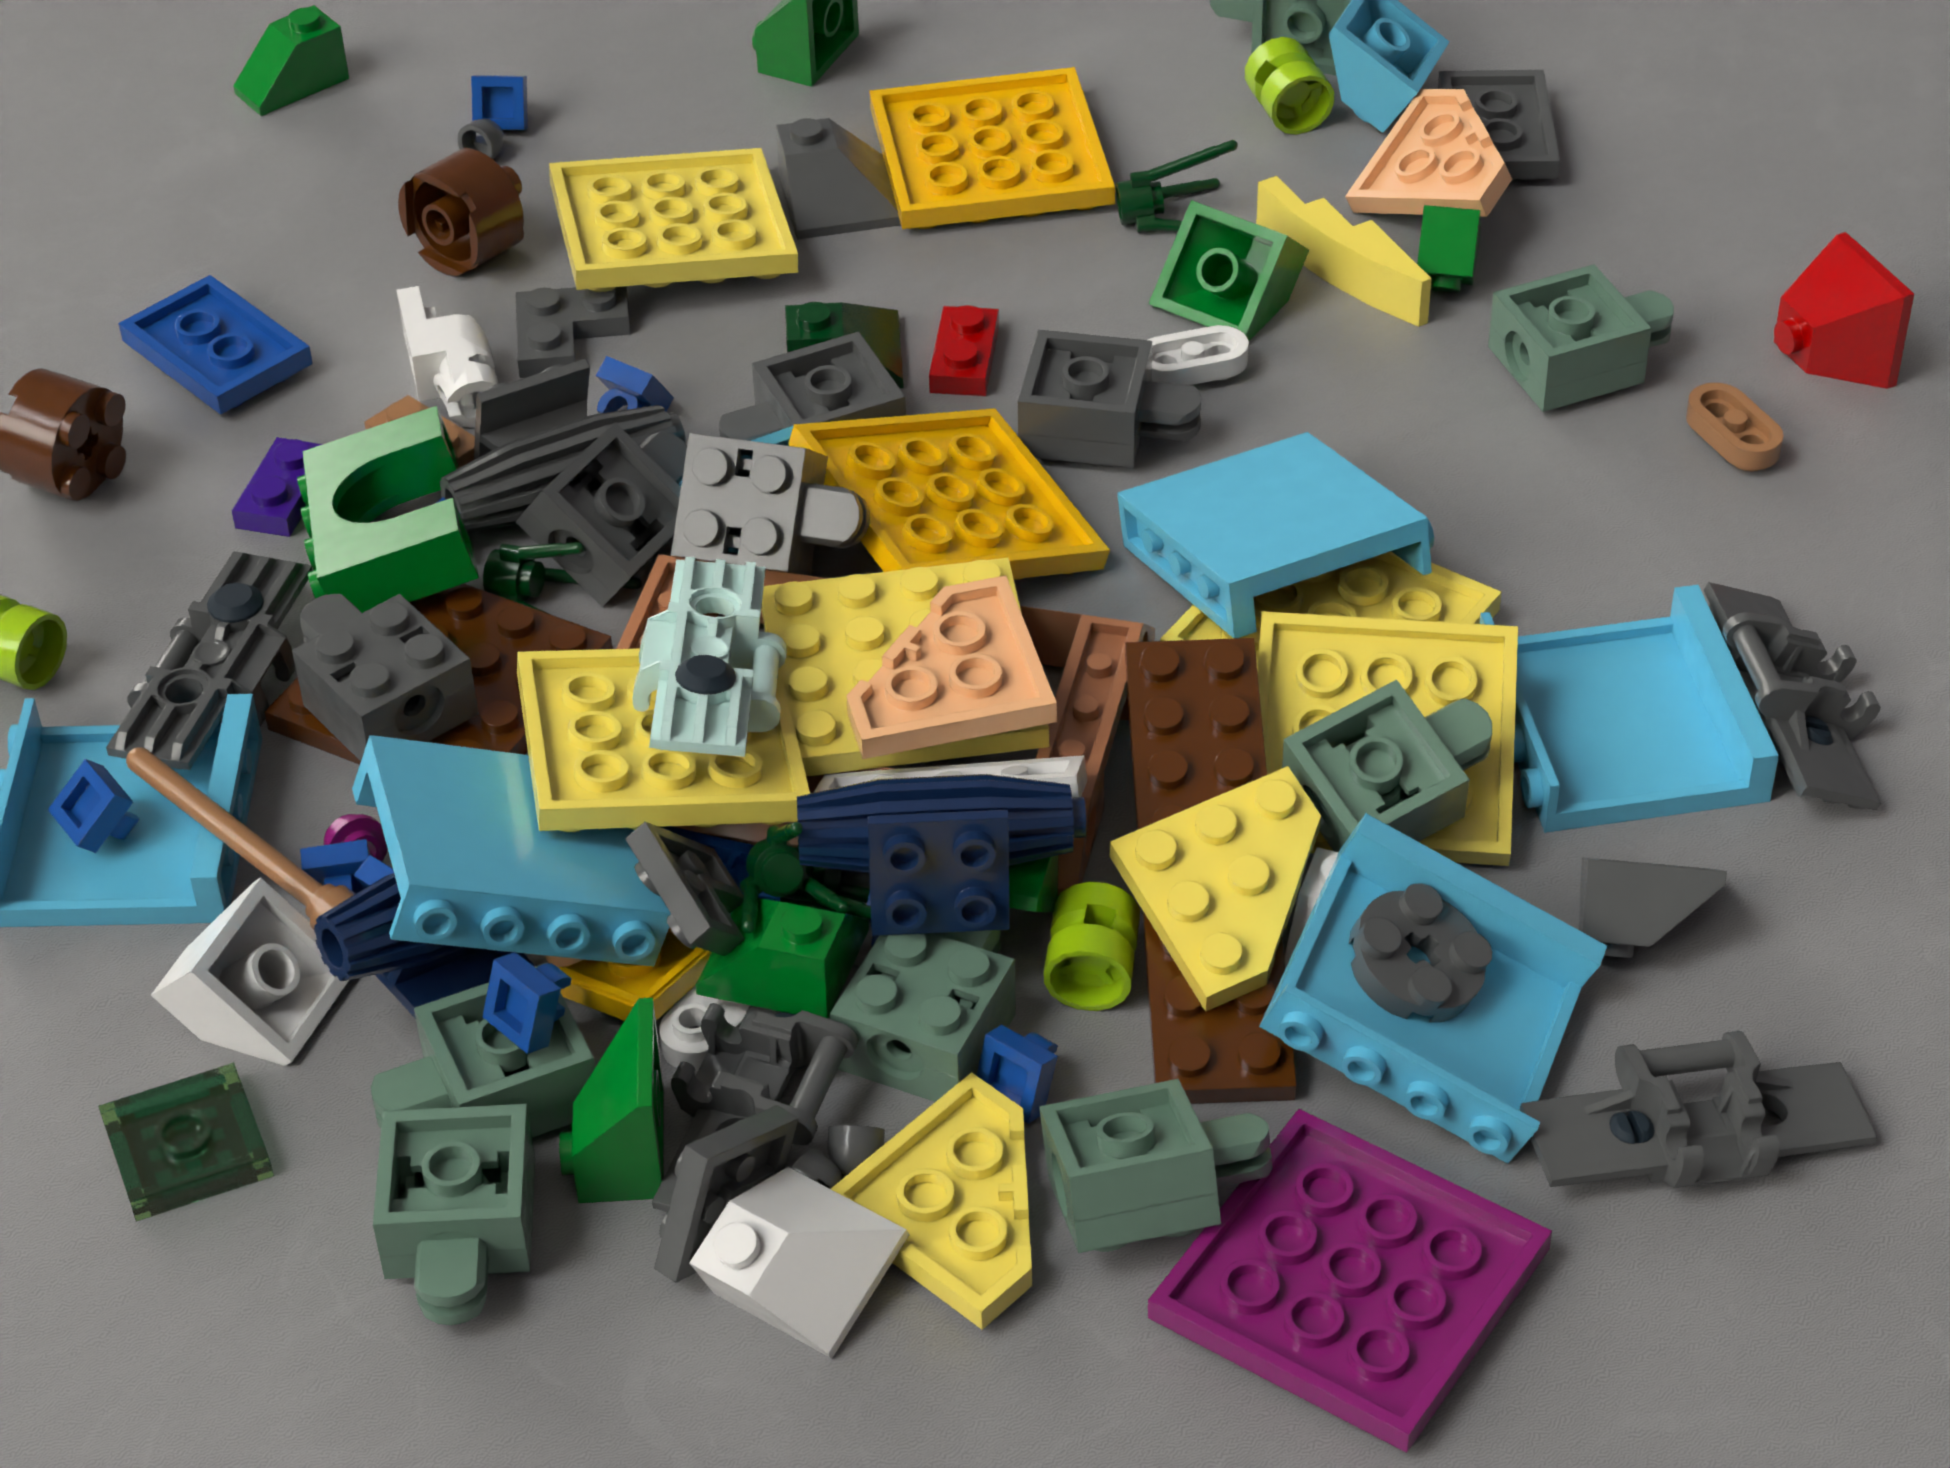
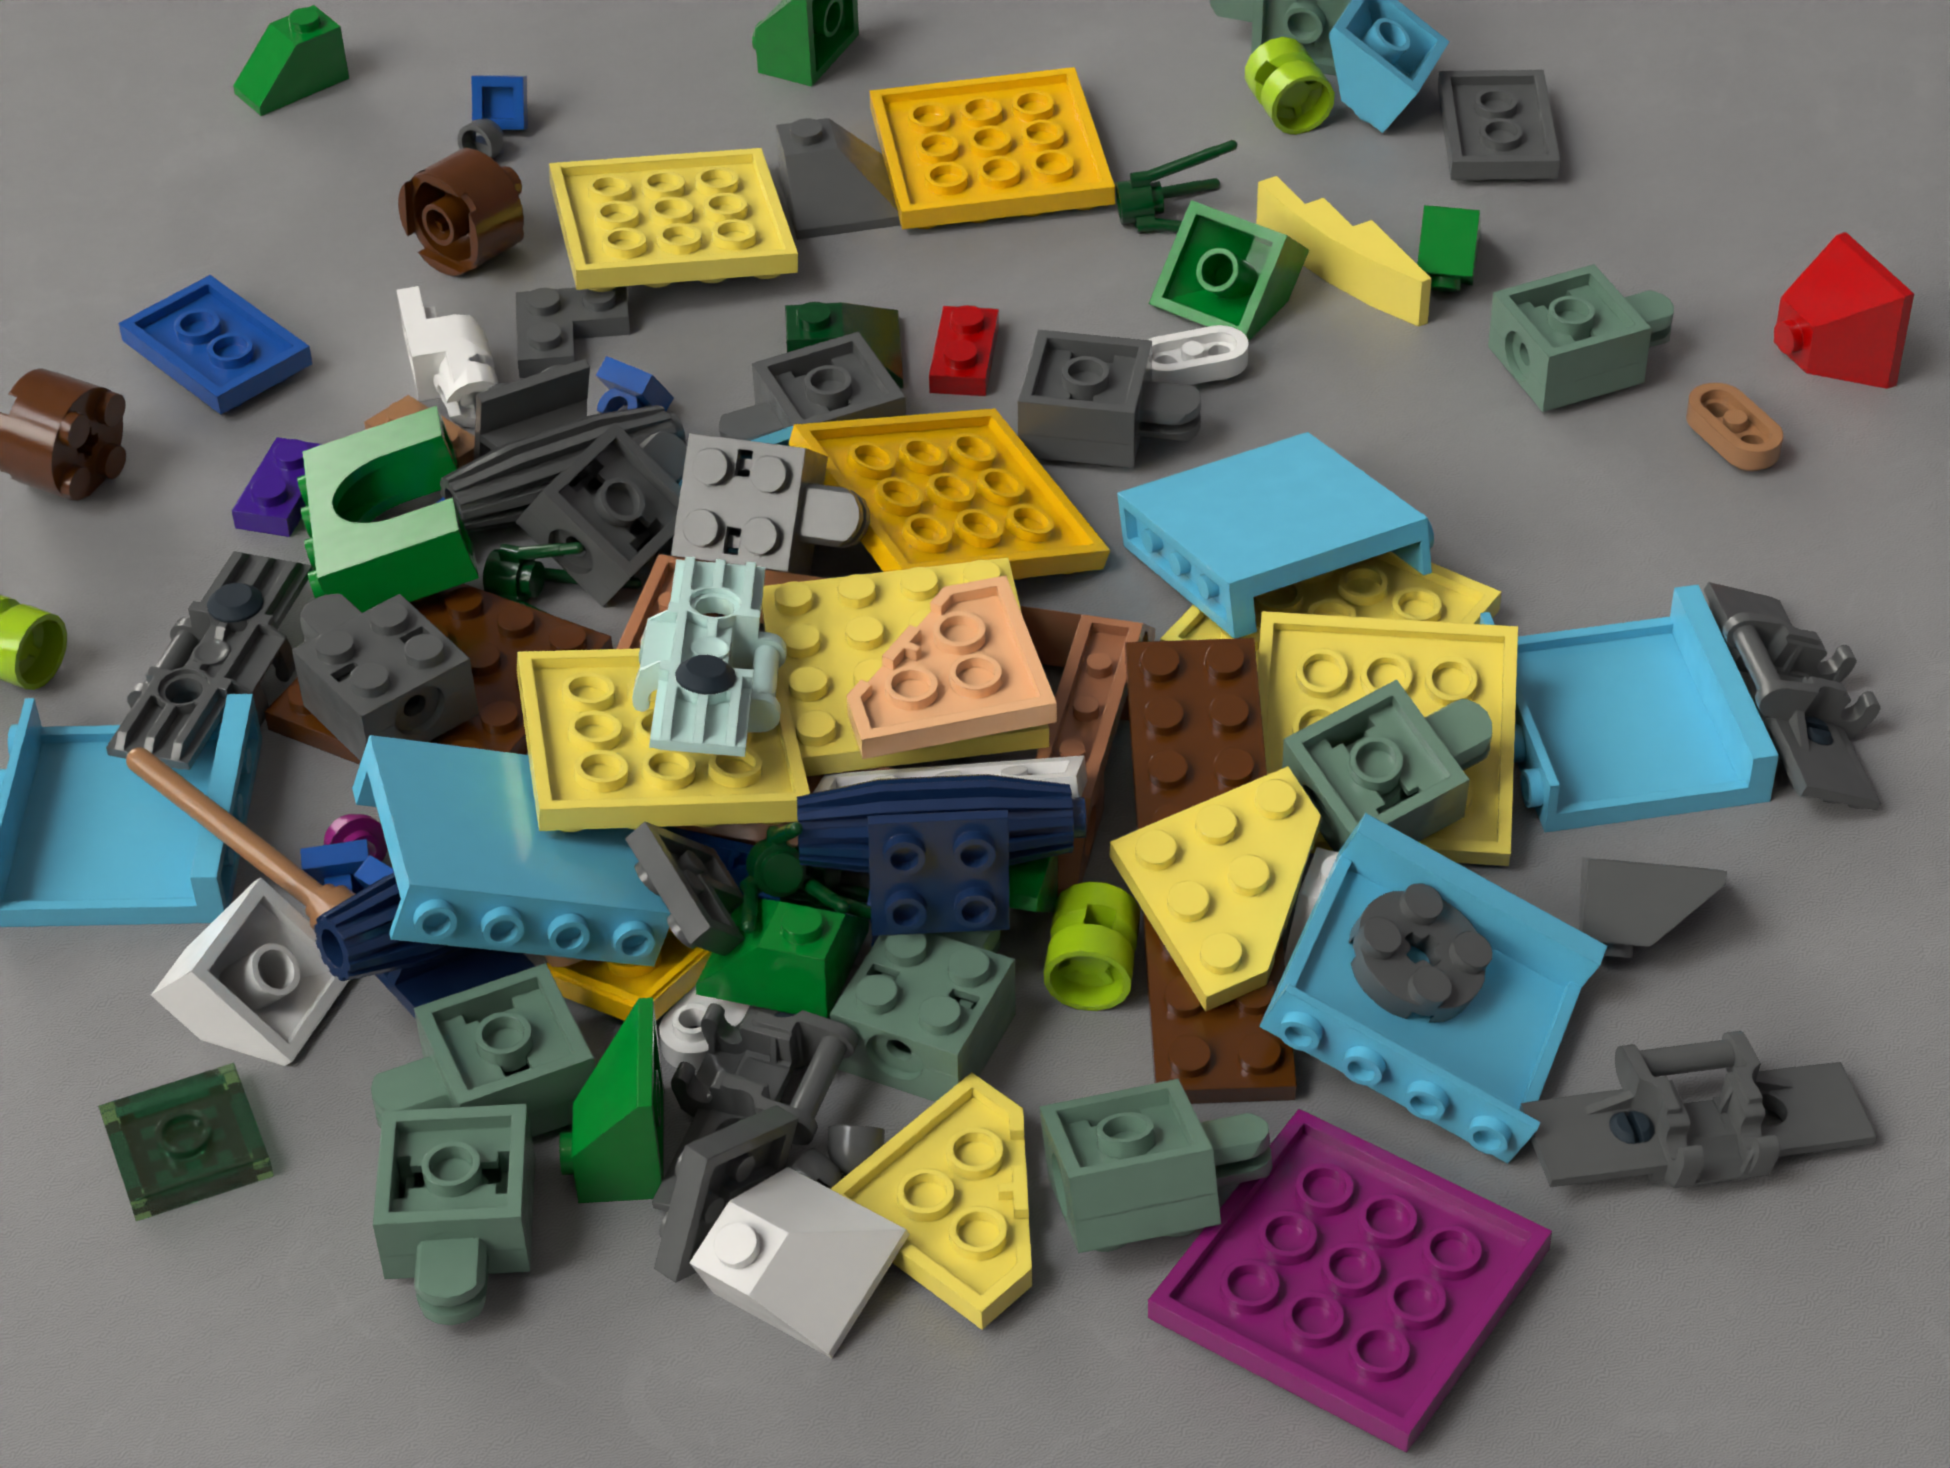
blue tile [48,759,140,853] -> none
blue tile [482,952,572,1054] -> none
blue tile [976,1025,1058,1124] -> none
light nougat plate [1345,89,1512,217] -> none

